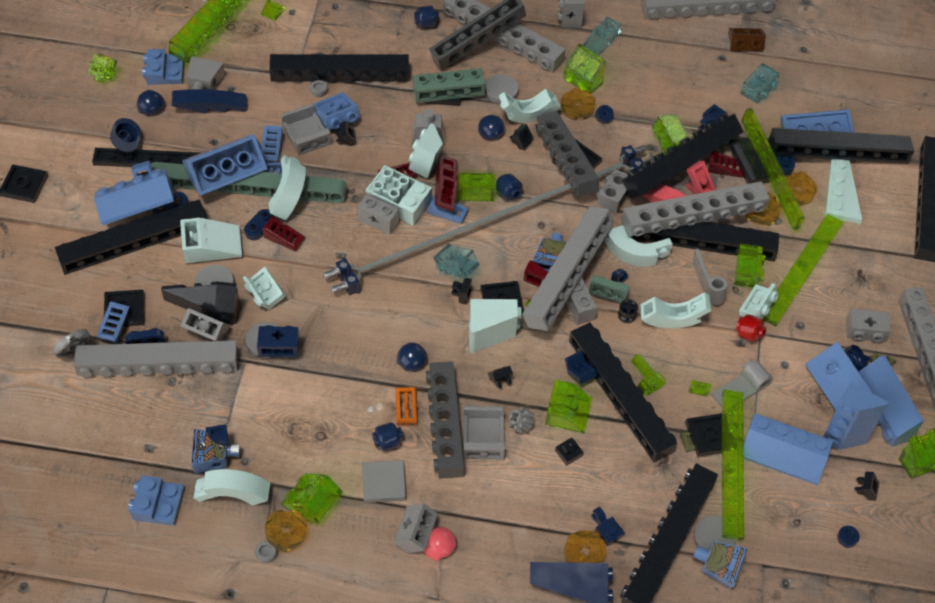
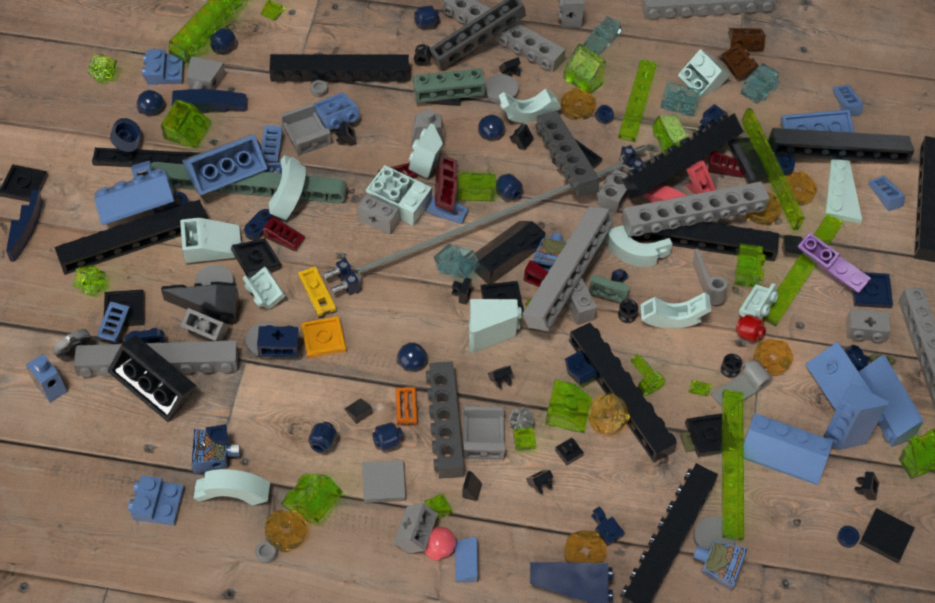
none -> dark blue slope [6,190,43,262]
none -> medium blue torso [26,354,67,403]
none -> clear neon green brick [73,265,106,295]
none -> black slope [107,335,197,422]
none -> clear neon green slope [161,99,211,148]
none -> dark blue head [210,28,236,54]
none -> black tile [231,238,282,277]
none -> yellow plate [298,266,336,317]
none -> light orange tile [301,316,346,358]
none -> dark blue head [308,422,338,453]
none -> black slope [344,398,372,424]
none -> black wheel [413,44,431,66]
none -> clear neon green tile [424,493,452,520]
none -> medium blue slope [455,537,478,582]
none -> black slope [462,471,482,501]
none -> black slope [464,221,546,284]
none -> black tile [499,57,521,77]
none -> clear neon green tile [513,428,536,451]
none -> black tile [526,469,553,494]
none -> clear yellow plate [589,394,629,435]
none -> clear neon green tile [618,59,657,142]
none -> clear light blue brick [660,81,701,117]
none -> light aqua slope [678,49,731,98]
none -> black wheel [720,354,743,378]
none -> reddish brown bracket [721,43,759,81]
none -> clear yellow plate [753,339,793,376]
none -> black slope [782,235,803,254]
none -> medium lavender slope [797,232,871,294]
none -> medium blue slope [833,84,863,116]
none -> dark blue tile [852,272,893,308]
none -> black tile [859,508,915,563]
none -> medium blue slope [868,176,905,211]

